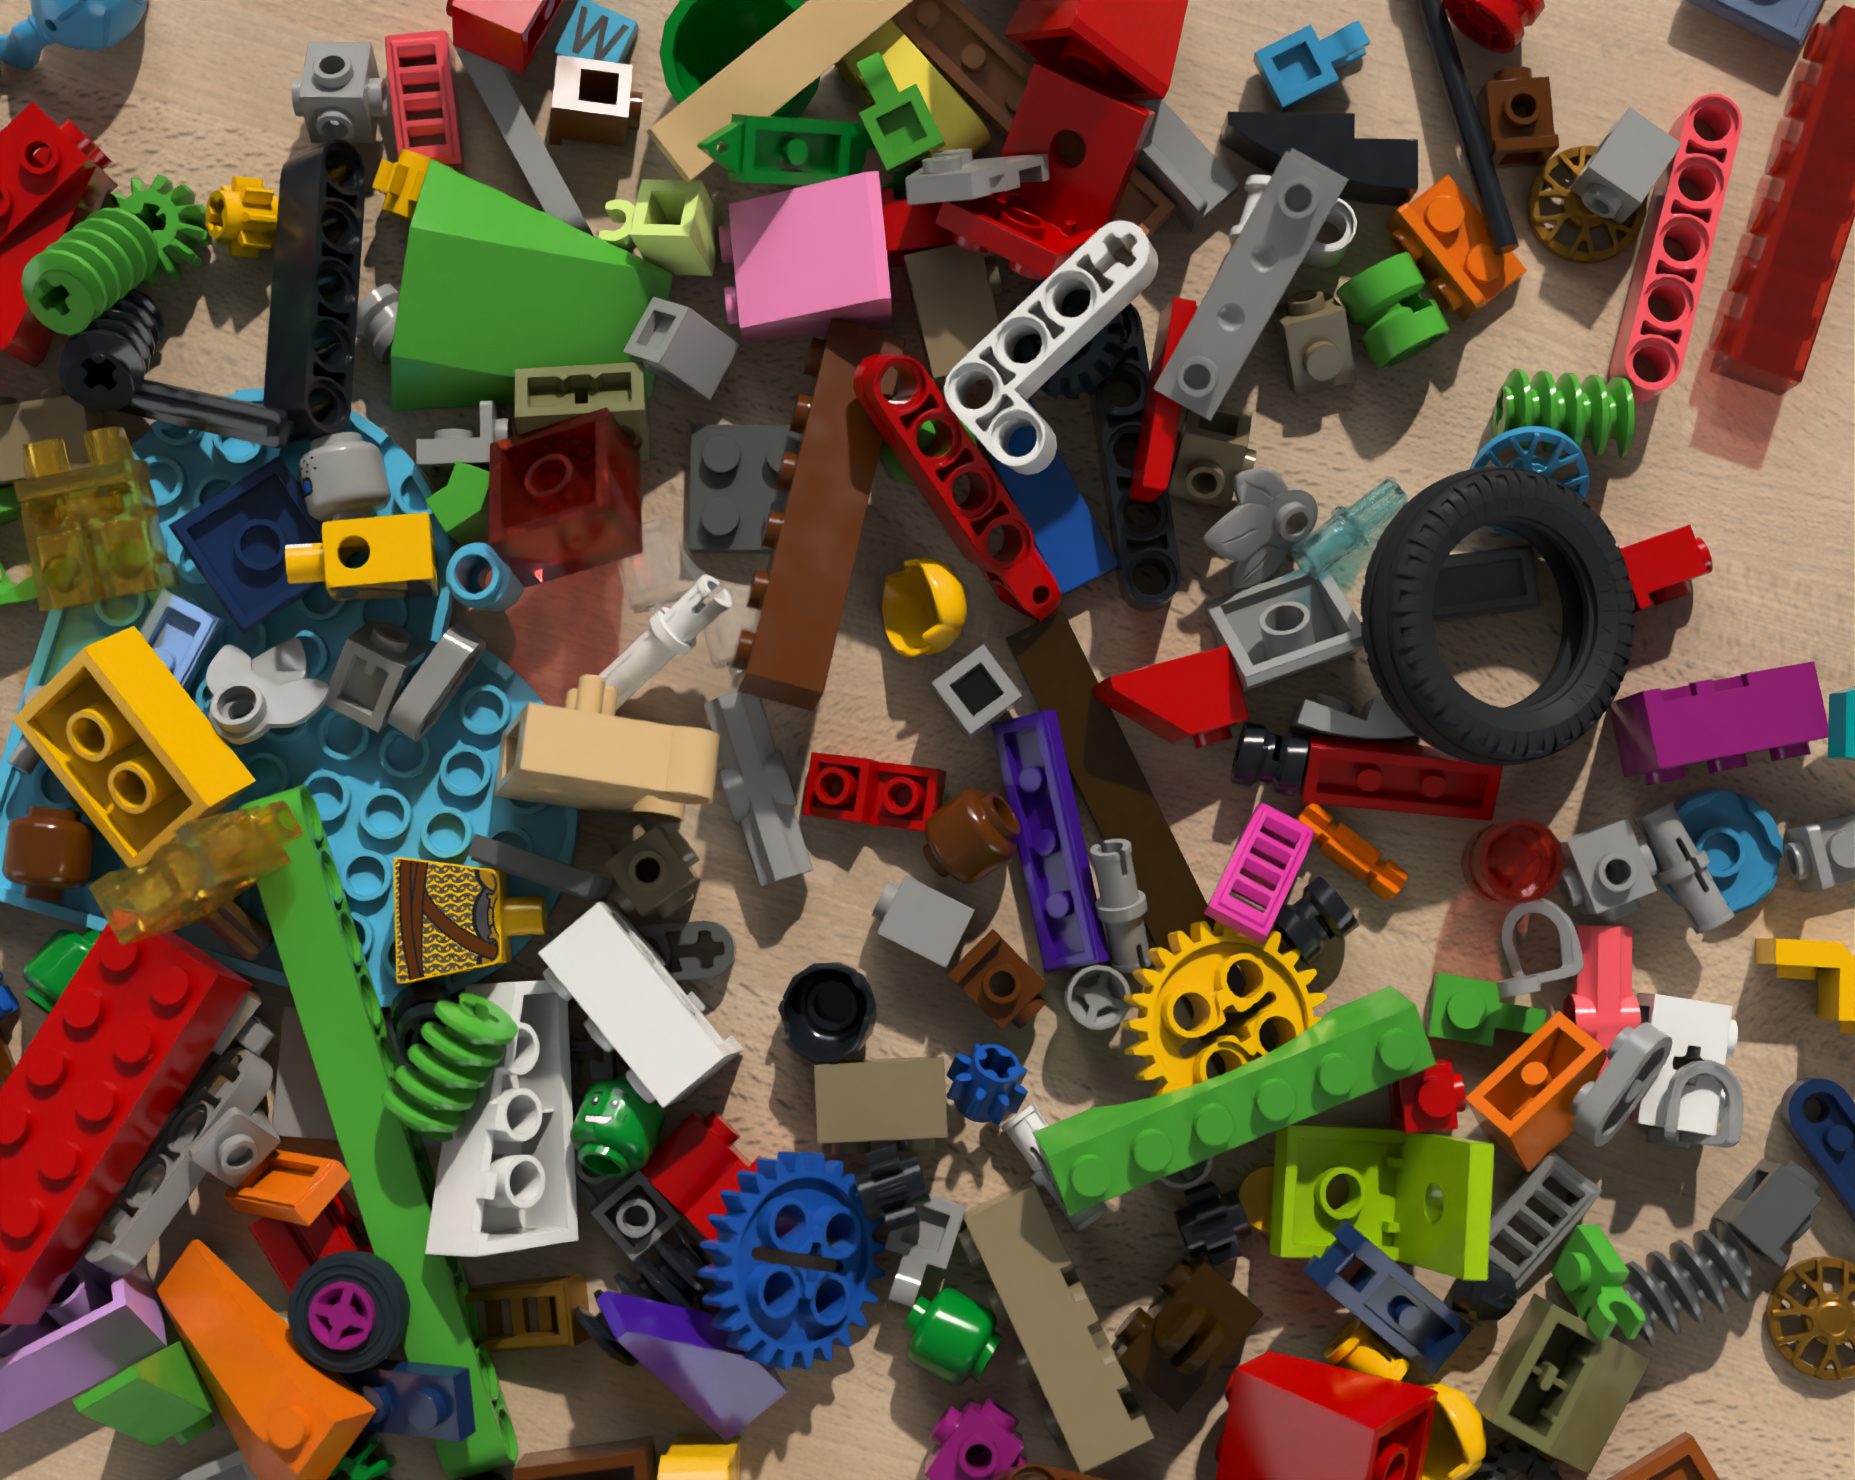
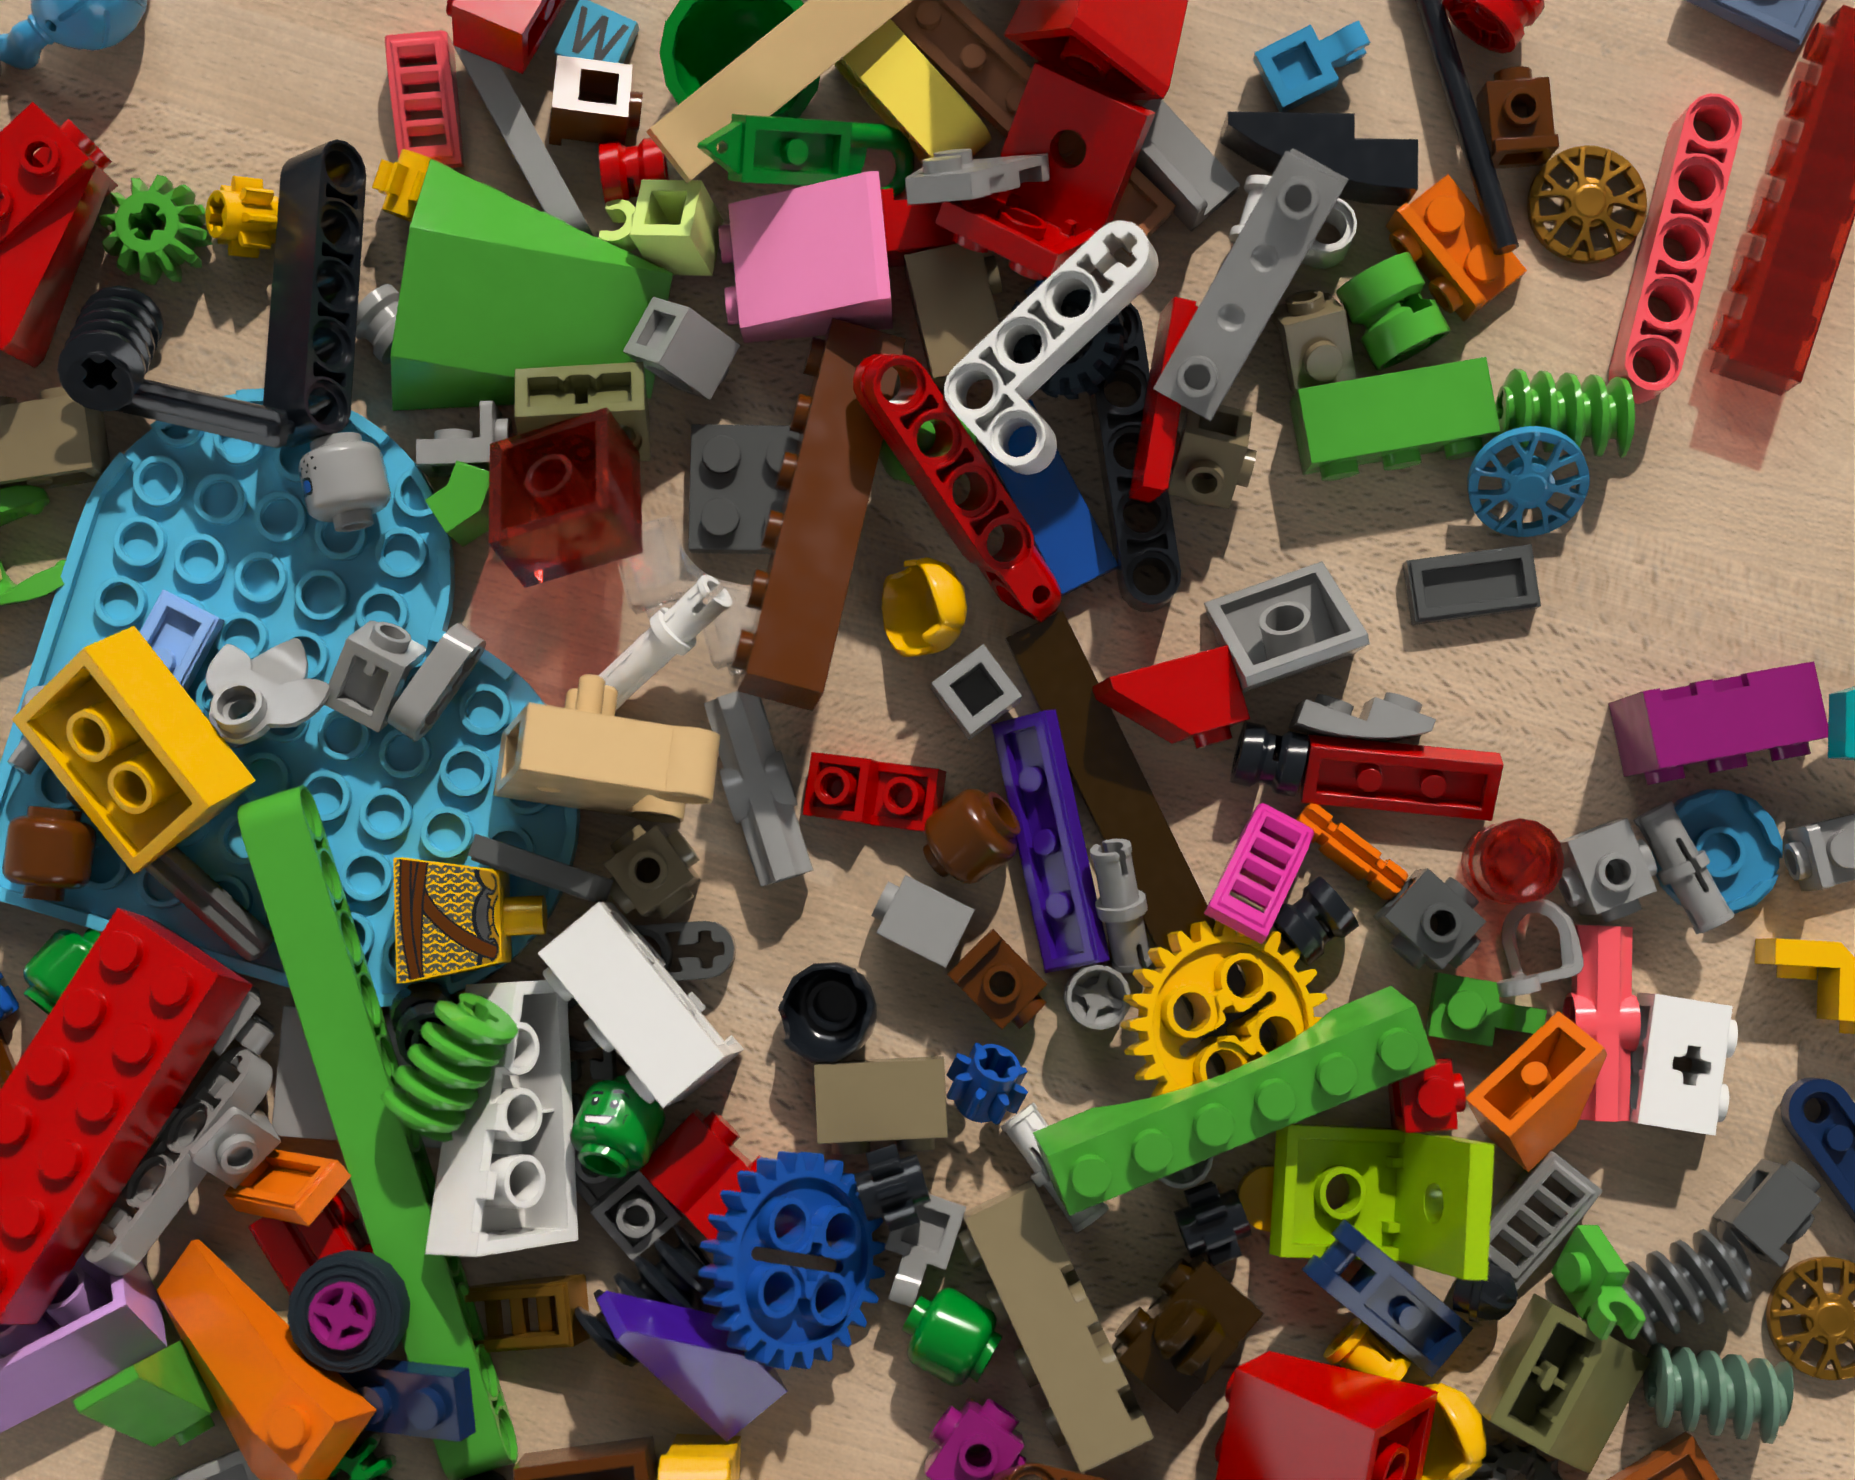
clear yellow hips [13,426,180,612] -> none
bright green piece [21,208,159,335] -> none
clear yellow hips [89,800,303,945] -> none
dark blue plate [168,456,353,635] -> none
yellow torso [285,512,439,601] -> none
light grey brick [292,42,388,143] -> none
medium azure brick [446,543,525,612] -> none
bright green plate [856,52,946,175] -> none
light grey plate [1203,467,1318,588] -> none
clear light blue axle [1291,479,1409,579] -> none
black tyre [1361,467,1635,766] -> none
light grey brick [1569,107,1682,224] -> none
light grey plate [1570,1022,1672,1147] -> none
red brick [1620,525,1713,614] -> none
light grey piece [1647,1061,1744,1149] -> none
none -> red wheel [599,138,669,204]
none -> bright green brick [1289,357,1500,481]
none -> dark grey brick [1374,868,1486,970]
none -> sand green piece [1643,1343,1794,1444]

